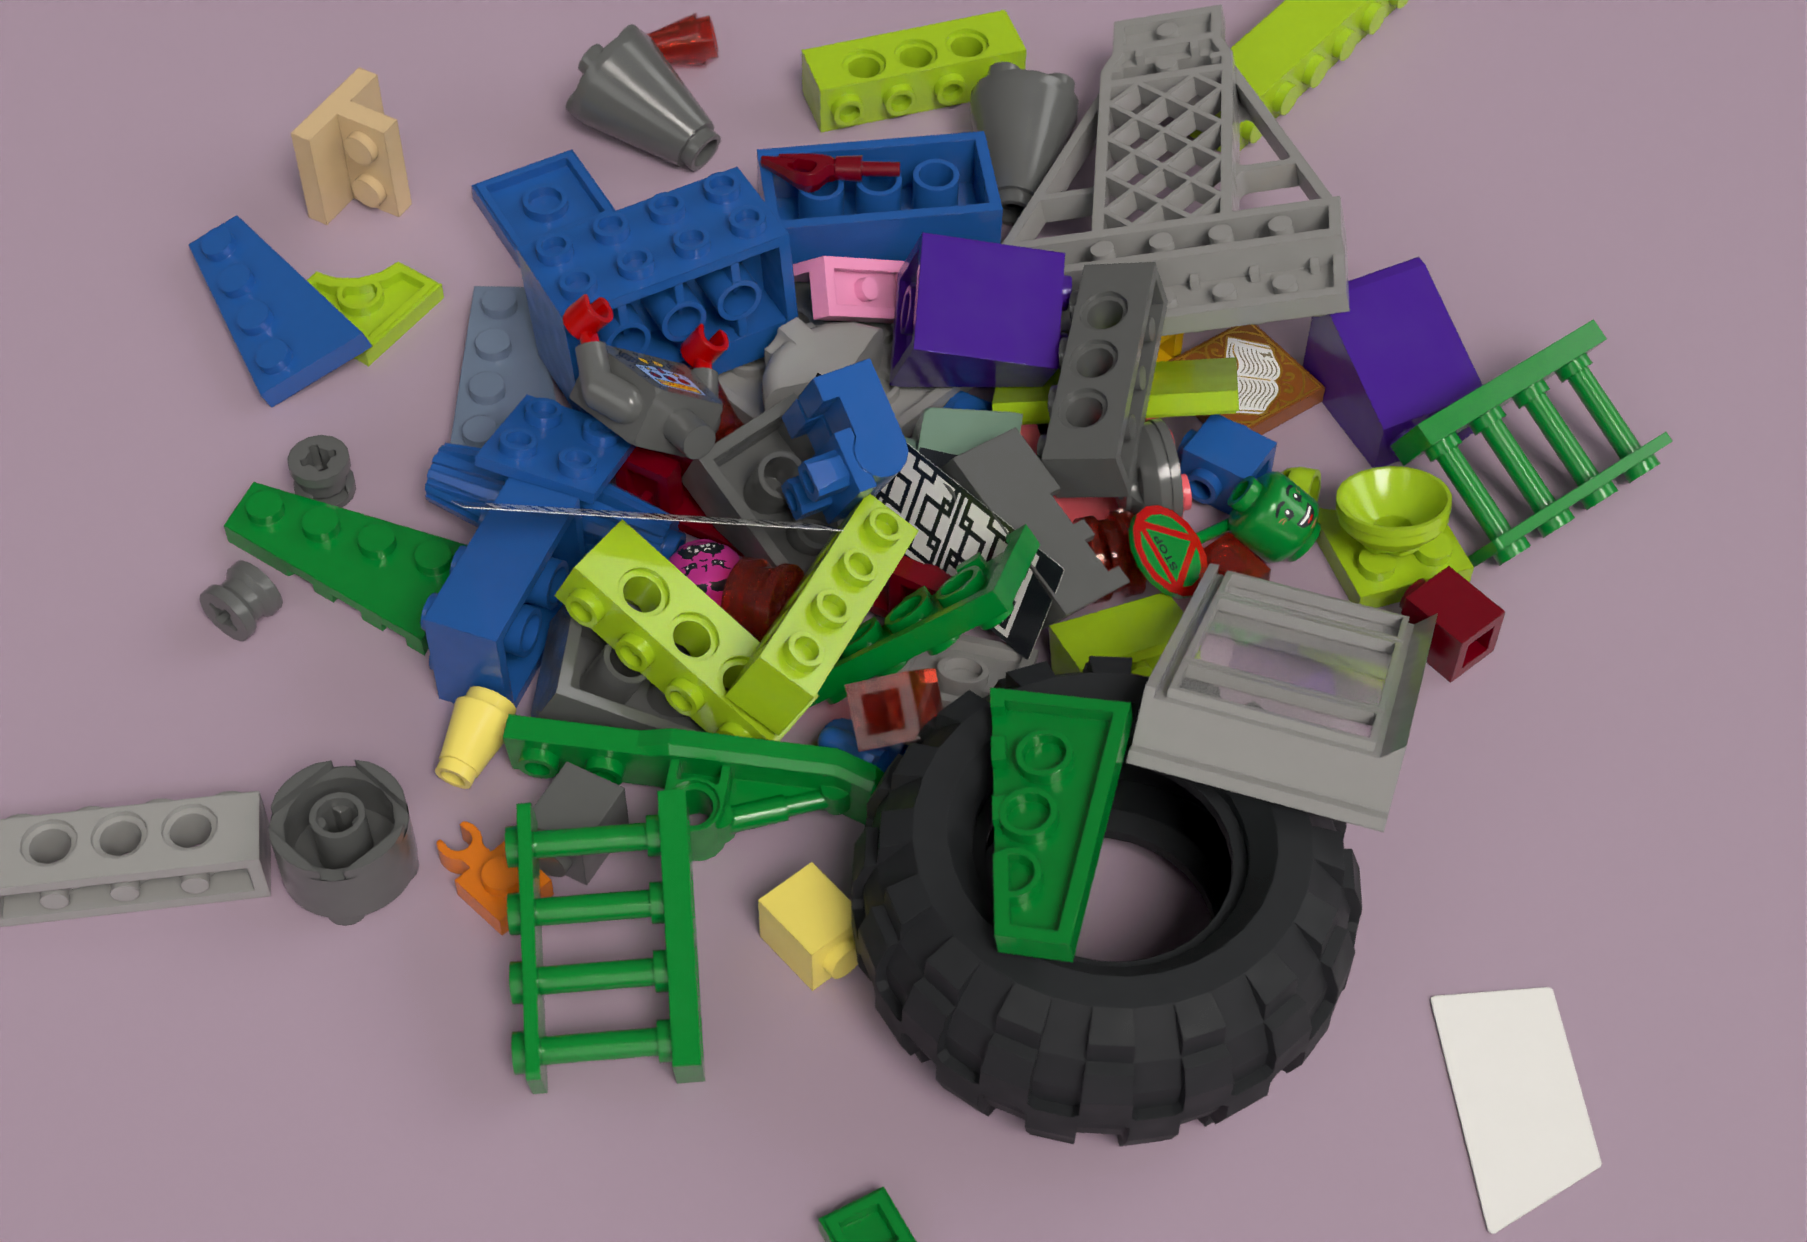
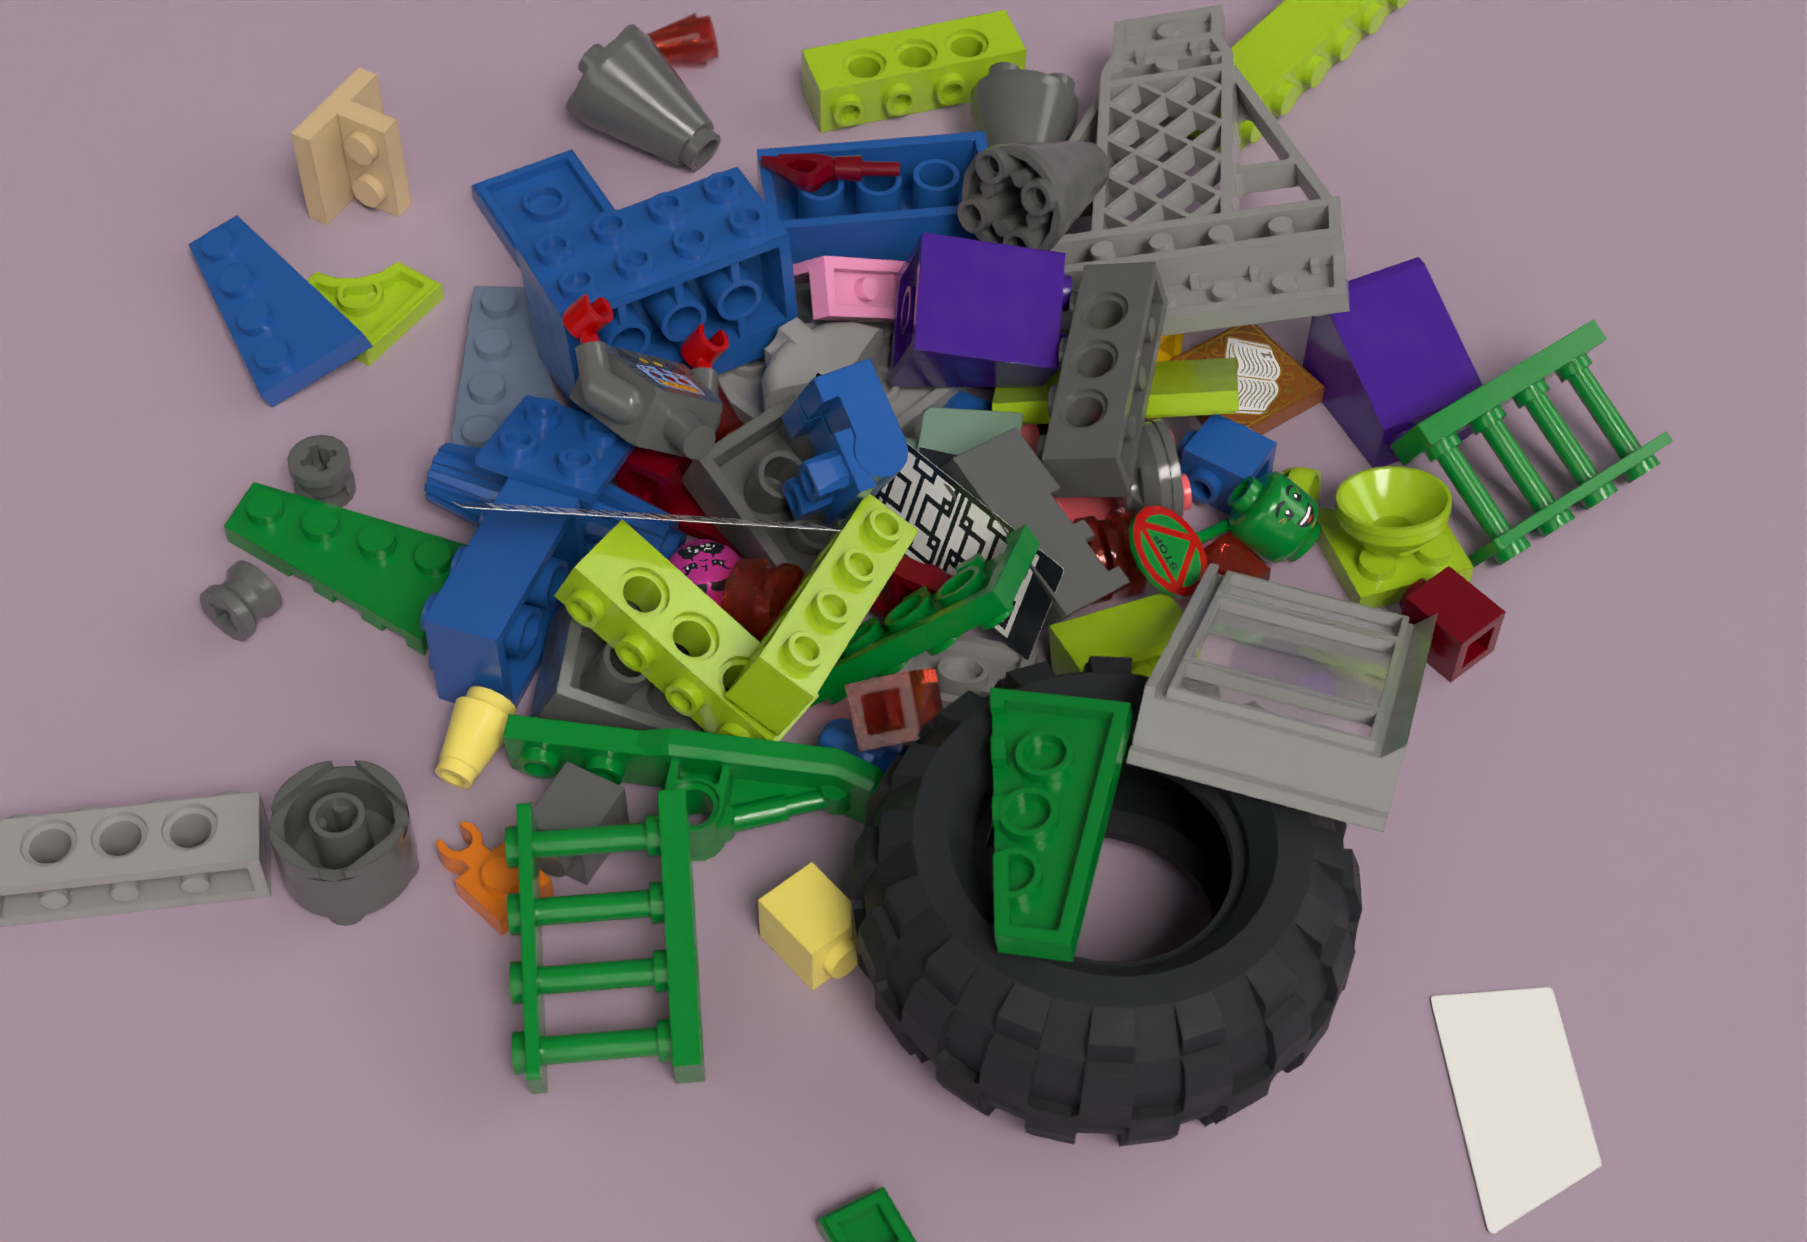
none -> dark grey cone [957,141,1110,251]

